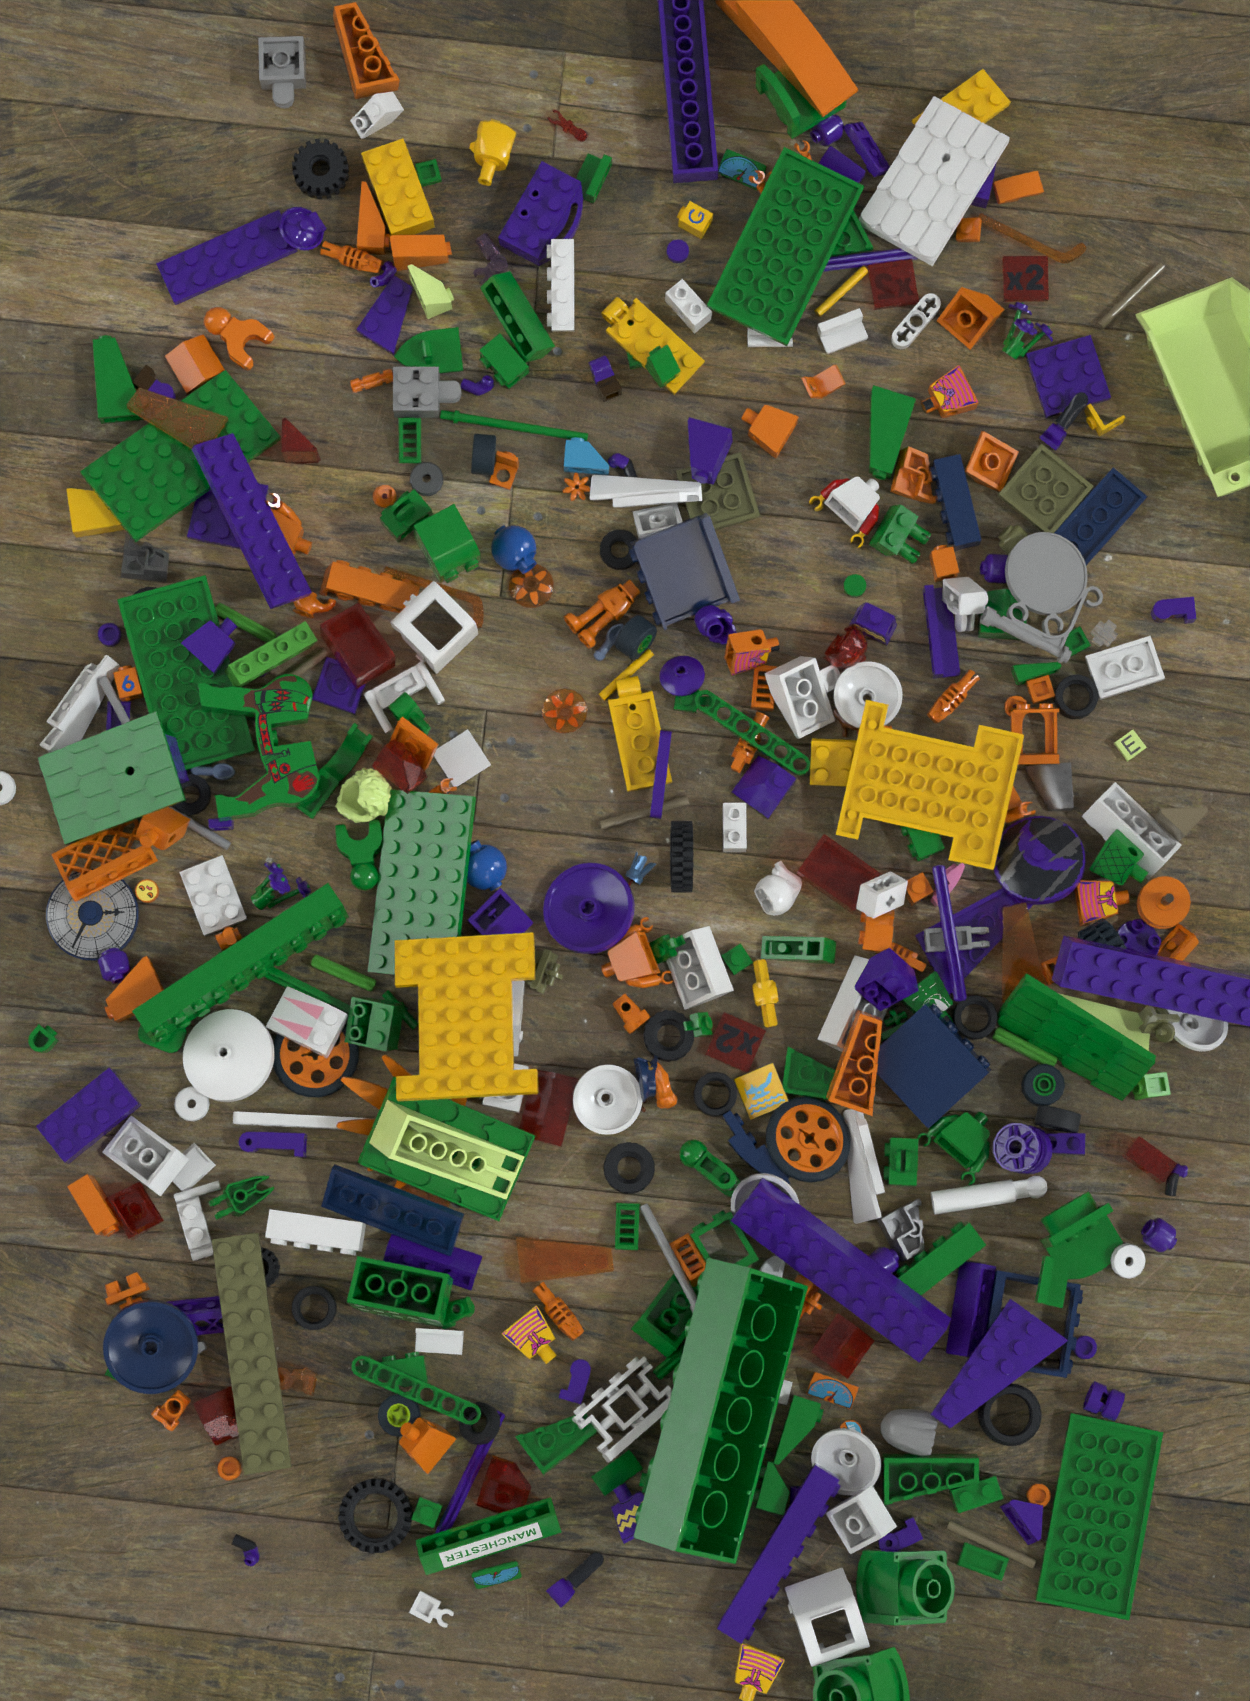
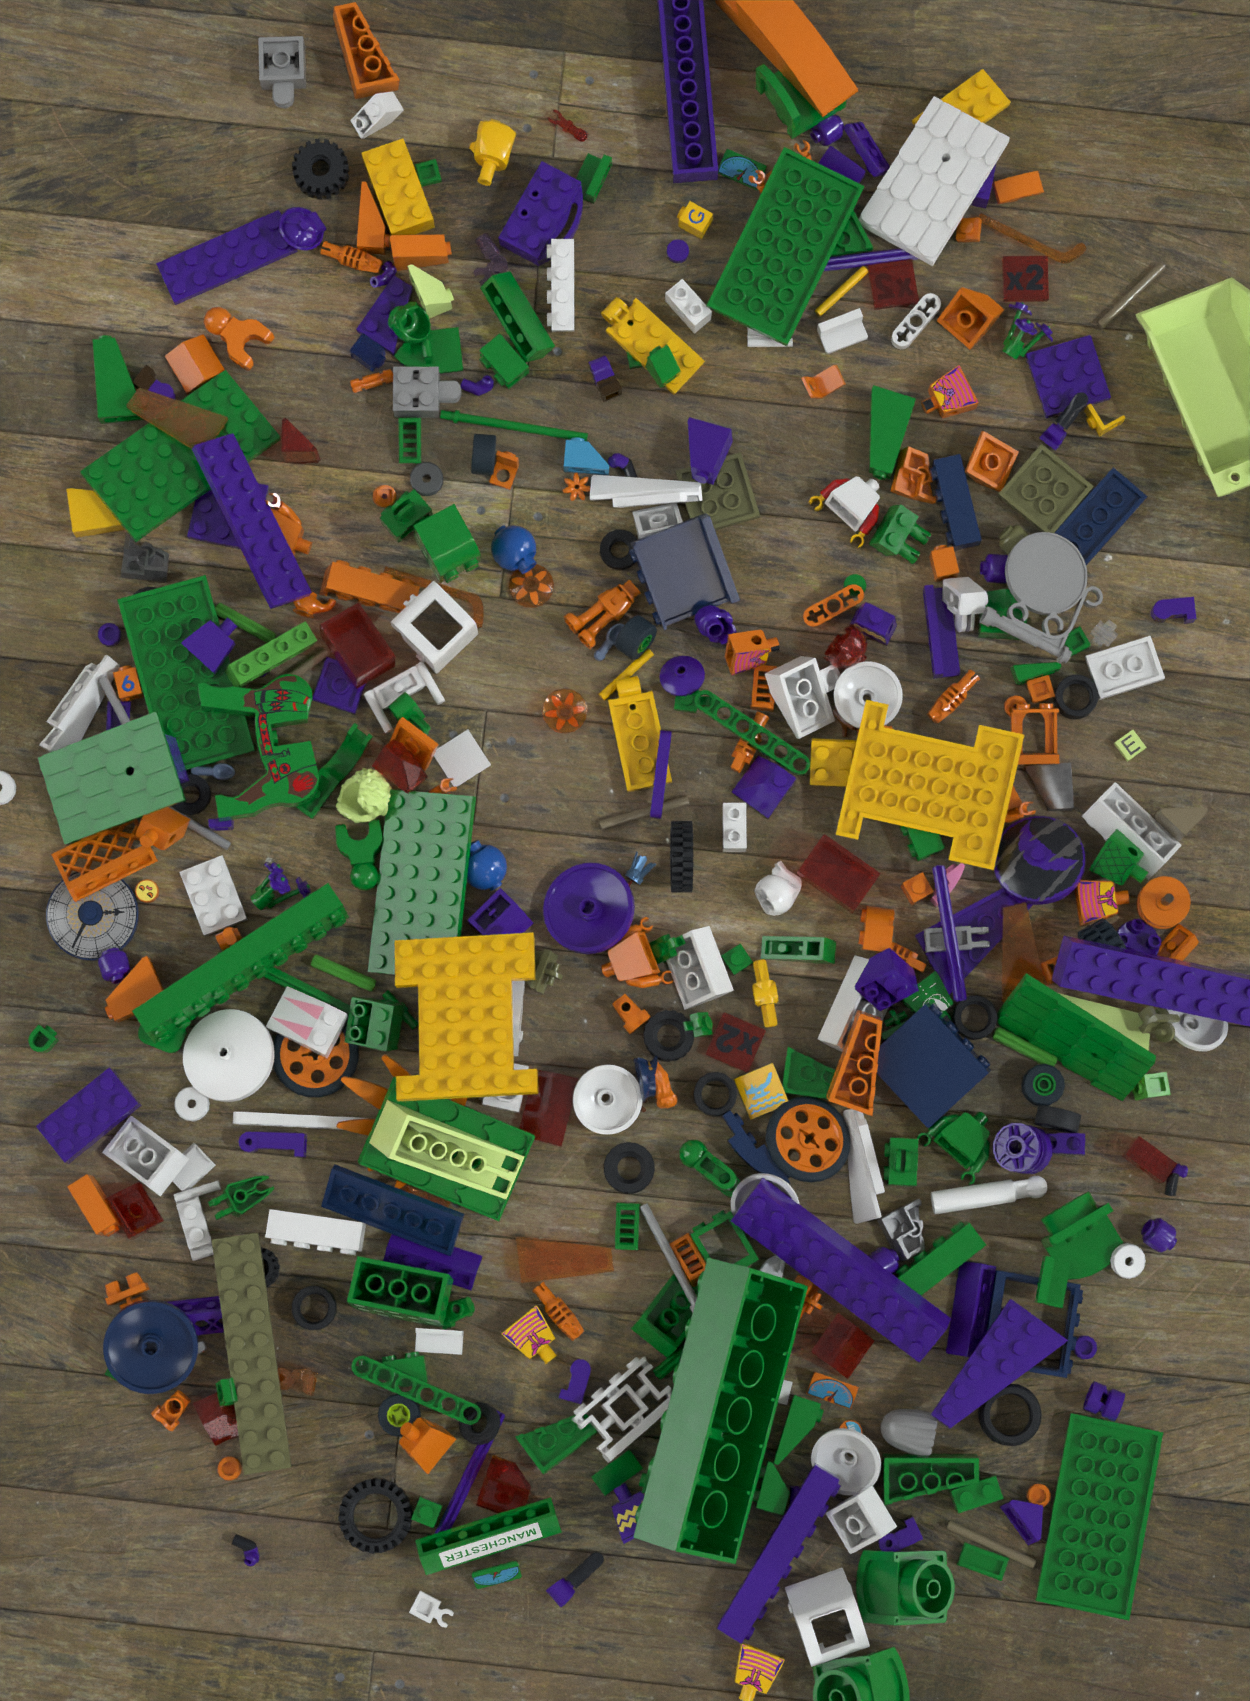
orange torso [741,405,799,458] -> none
white brick [856,871,908,919] -> none
none -> green piece [215,1378,238,1406]
none -> clear blue brick [349,333,386,372]
none -> green hair [388,302,431,344]
none -> orange beam [803,584,864,627]

